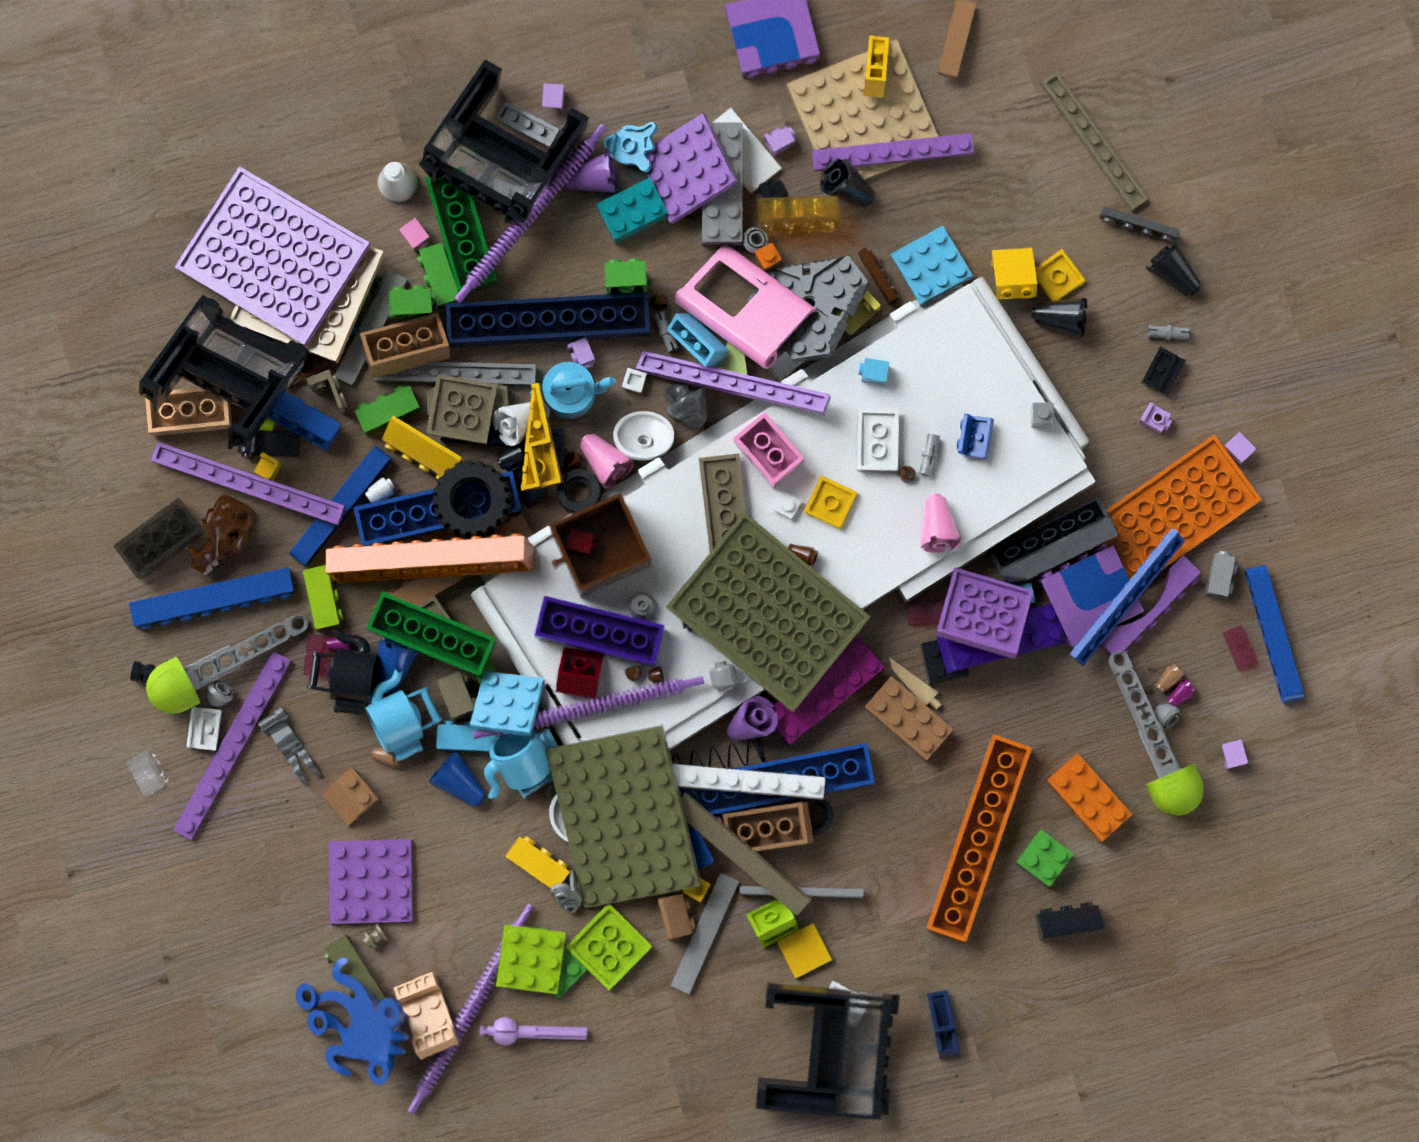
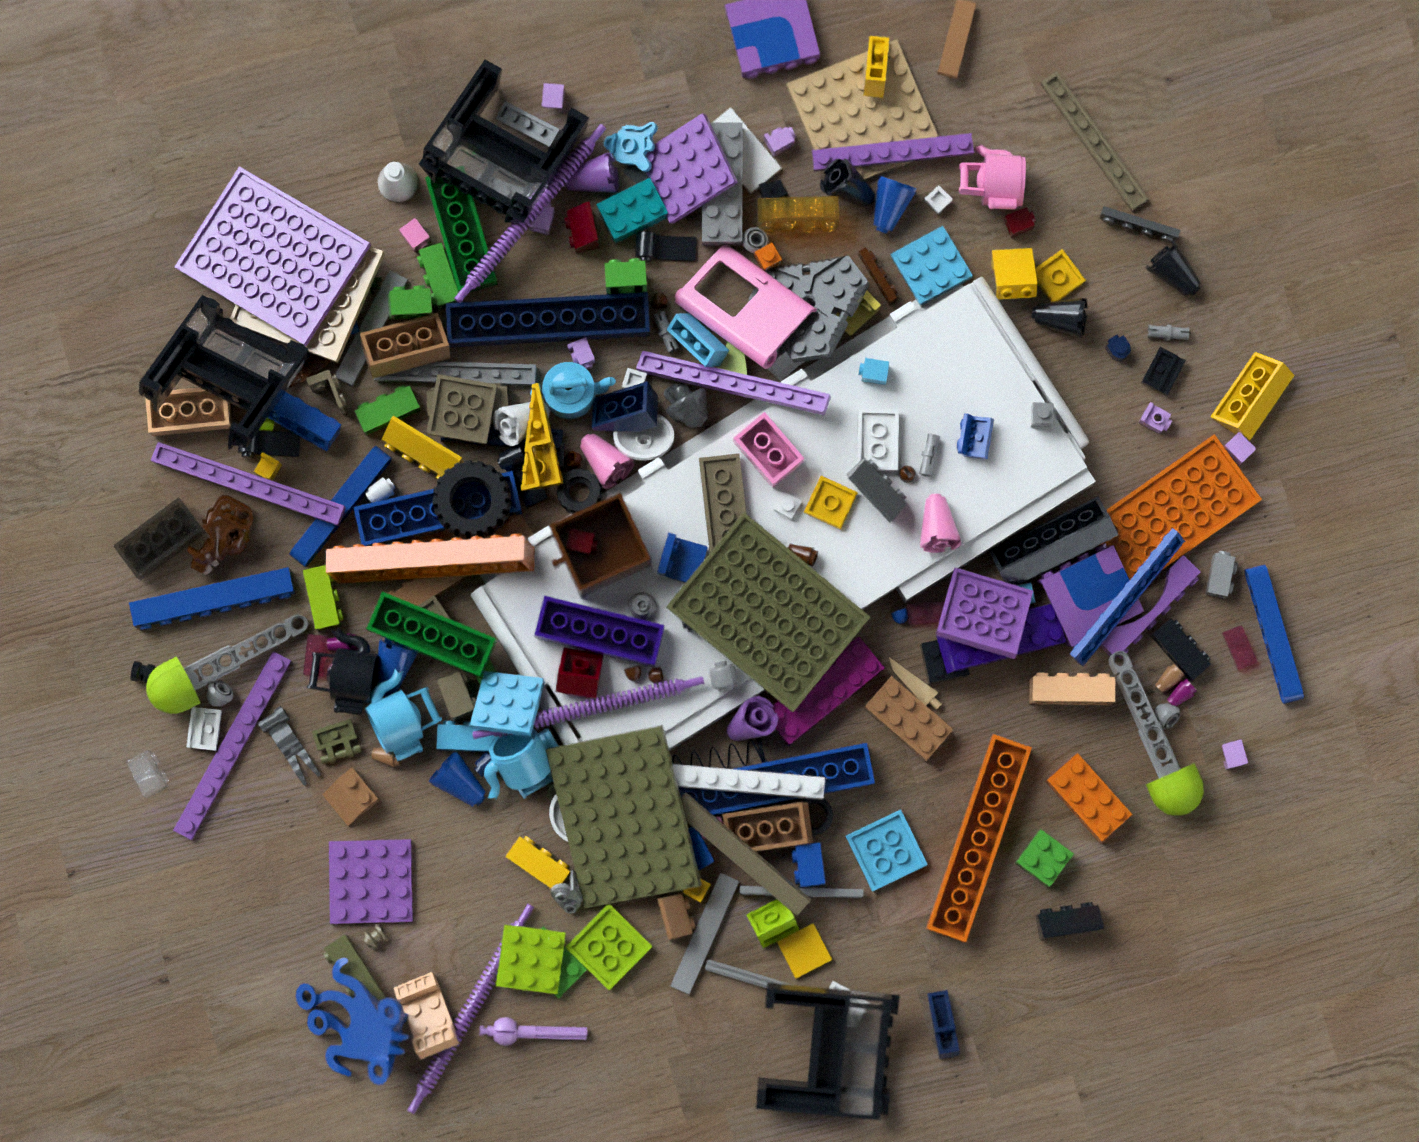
none -> olive plate [312,718,362,764]
none -> dark blue plate [474,752,492,777]
none -> lavender brick [529,203,555,235]
none -> dark red slope [564,201,599,253]
none -> dark blue slope [592,381,658,432]
none -> black door [635,232,696,263]
none -> blue bracket [657,532,707,583]
none -> light grey axle [705,960,792,988]
none -> blue brick [791,843,825,888]
none -> medium azure plate [845,809,928,892]
none -> dark grey slope [847,457,907,523]
none -> blue cone [873,176,917,234]
none -> blue hinge [891,608,908,624]
none -> white plate [924,185,953,214]
none -> bright pink piece [959,144,1026,210]
none -> dark red brick [1003,207,1036,238]
none -> light nougat brick [1029,673,1115,705]
none -> dark blue plate [1105,334,1131,361]
none -> black brick [1151,619,1211,682]
none -> yellow slope [1211,352,1295,441]

